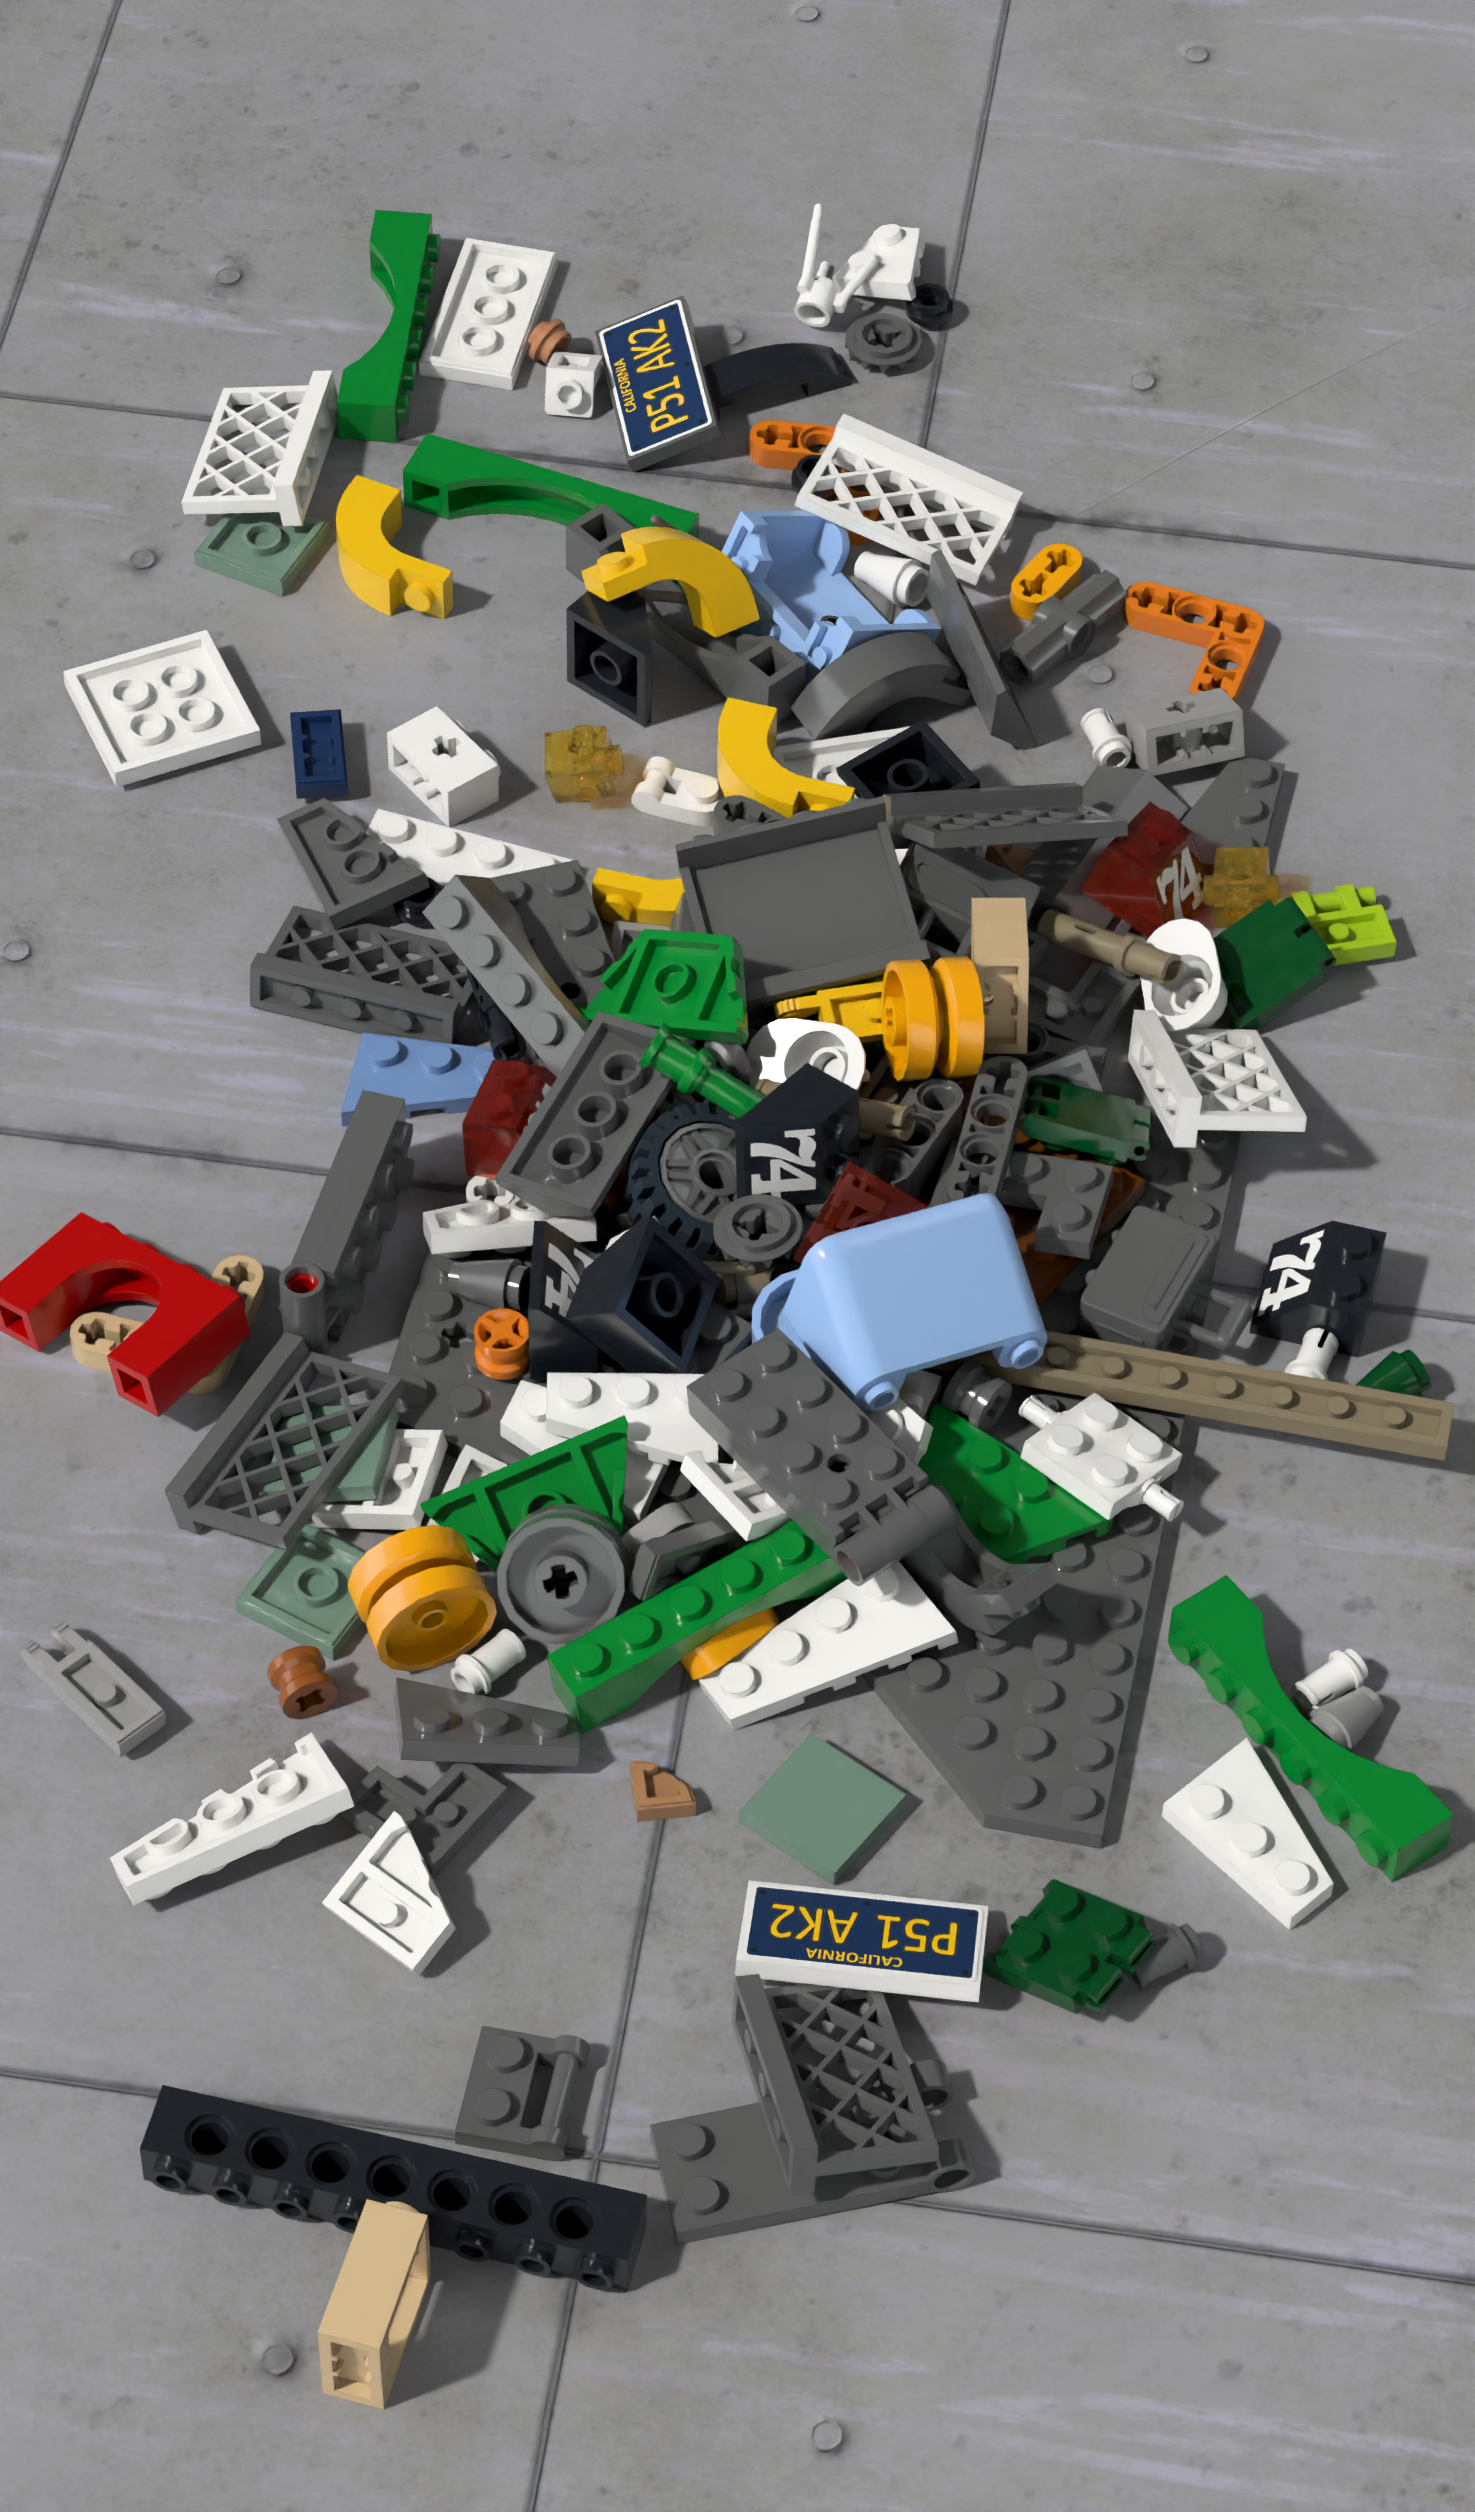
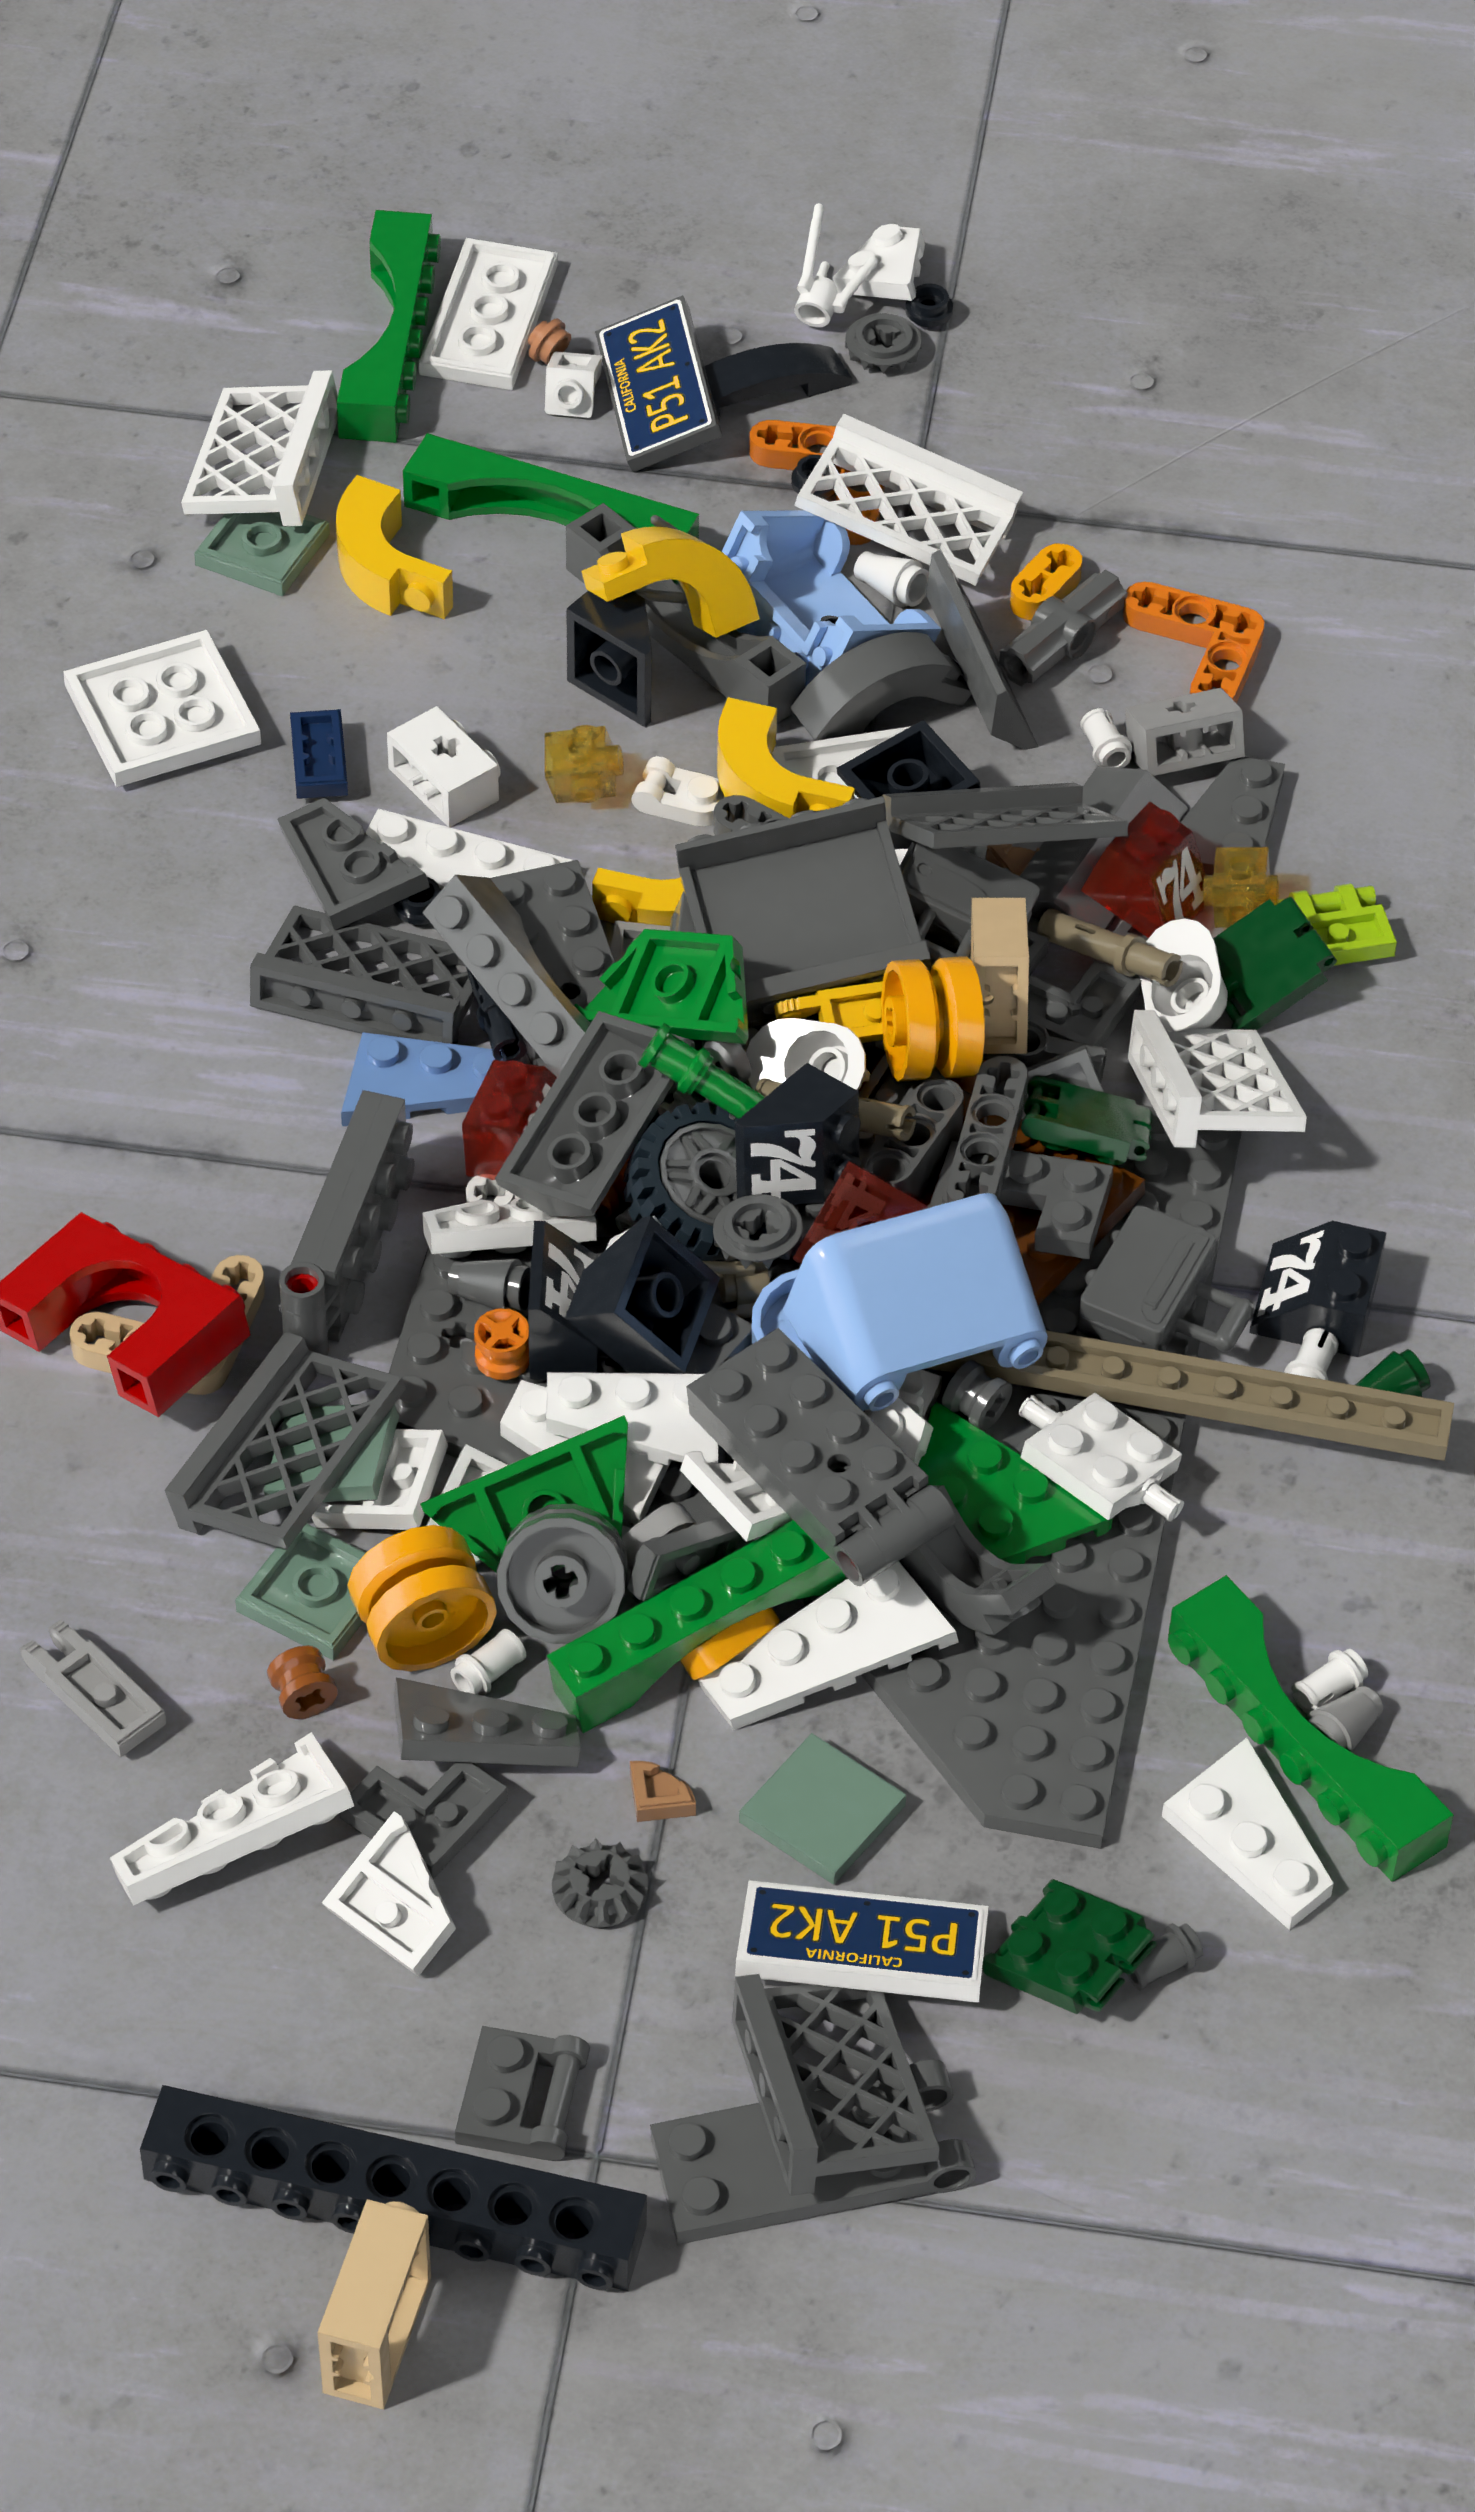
none -> dark grey gear [552,1838,648,1927]

